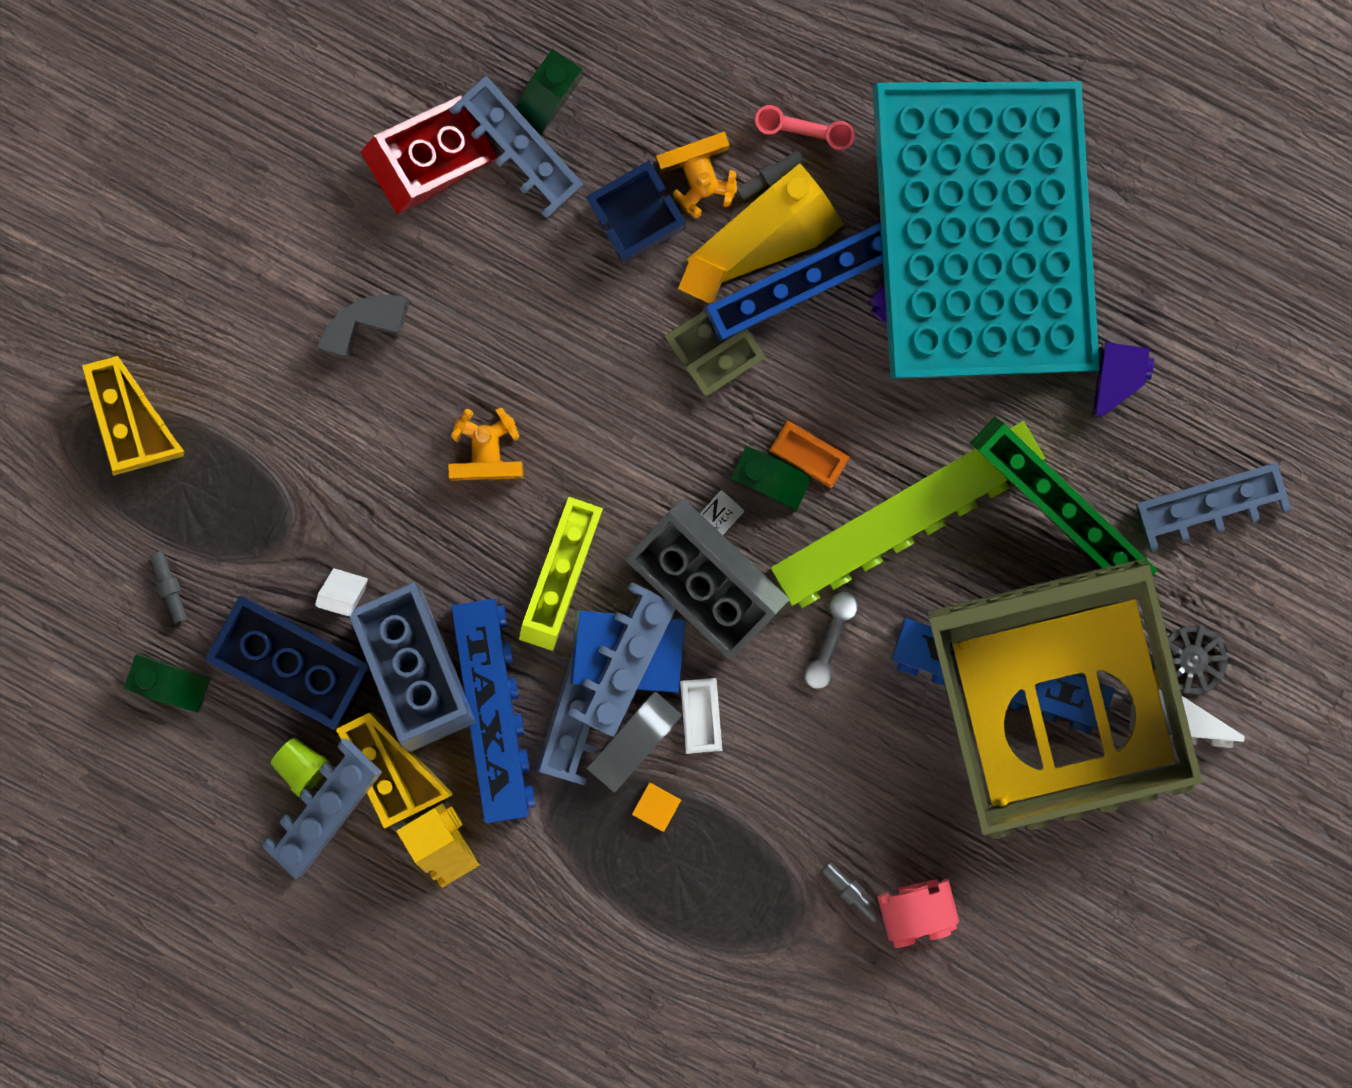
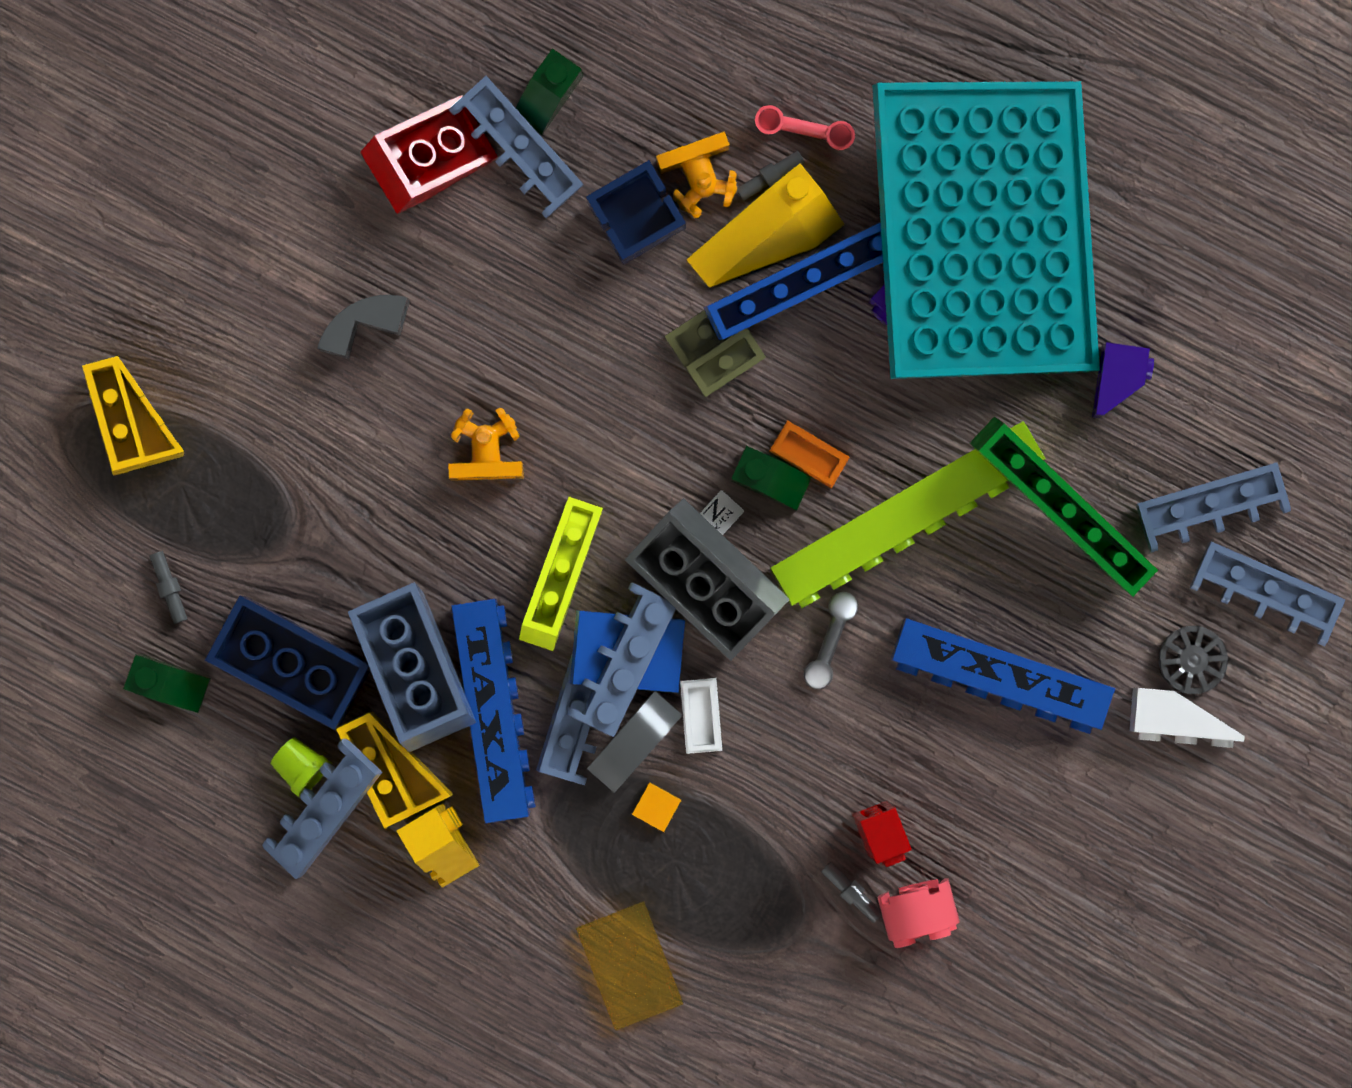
white tile [315,568,368,616] -> none
light orange tile [678,255,727,304] -> none
door [927,559,1203,839] -> none
none -> clear yellow tile [576,901,684,1031]
none -> red brick [852,801,912,867]
none -> sand blue hinge [1190,541,1345,646]

